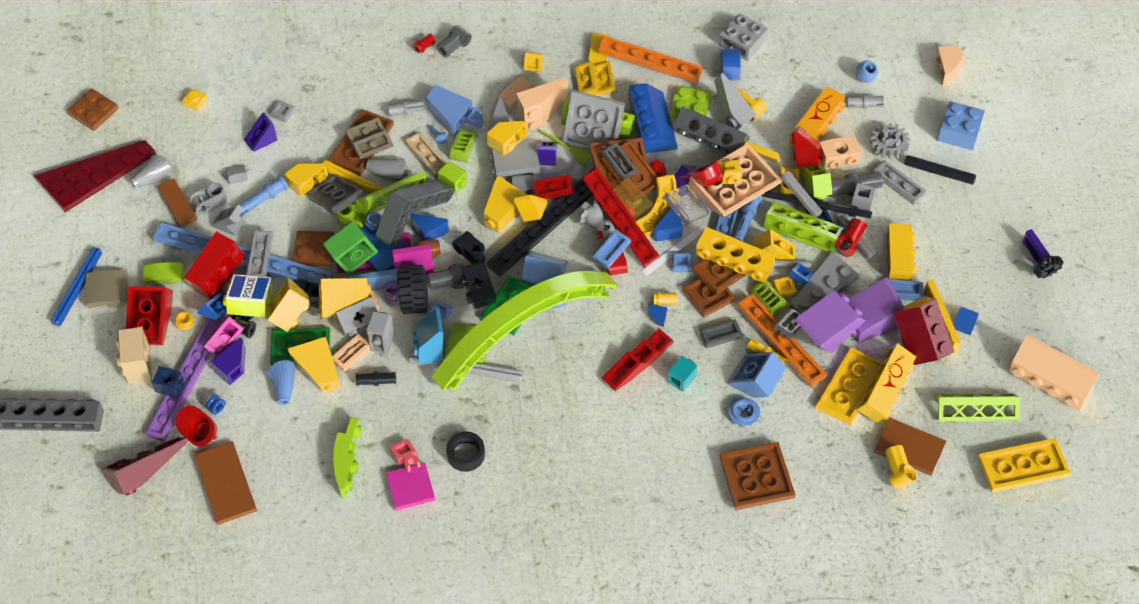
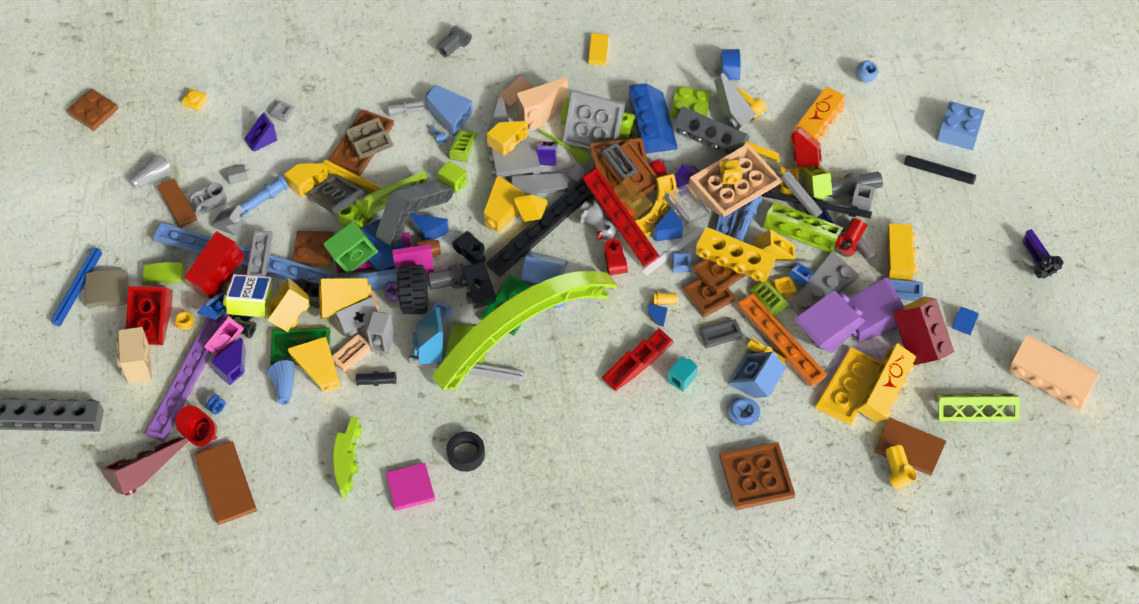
dark red wing [34,140,157,213] -> none
dark blue brick [151,366,185,398] -> none
medium blue plate [365,212,382,230] -> none
light grey piece [366,158,408,181] -> none
coral plate [389,439,420,472] -> none
tan tile [405,132,447,179] -> none
red pin [413,33,436,53] -> none
medium blue tile [465,107,483,129] -> none
yellow tile [524,51,543,72] -> none
red plate [534,174,573,199] -> none
yellow slope [575,61,617,95] -> none
medium blue tile [593,230,631,269] -> none
orange plate [598,36,703,84] -> none
red piece [681,158,723,186] -> none
light grey brick [719,13,768,61] -> none
dark grey tile [773,308,802,340] -> none
light nougat brick [820,135,861,169] -> none
light grey pin [847,95,884,109] -> none
light grey gear [870,123,910,159] -> none
light grey tile [872,160,927,205] -> none
yellow tile [924,279,961,354] -> none
light nougat slope [936,46,964,85] -> none
yellow plate [978,438,1071,493] -> none

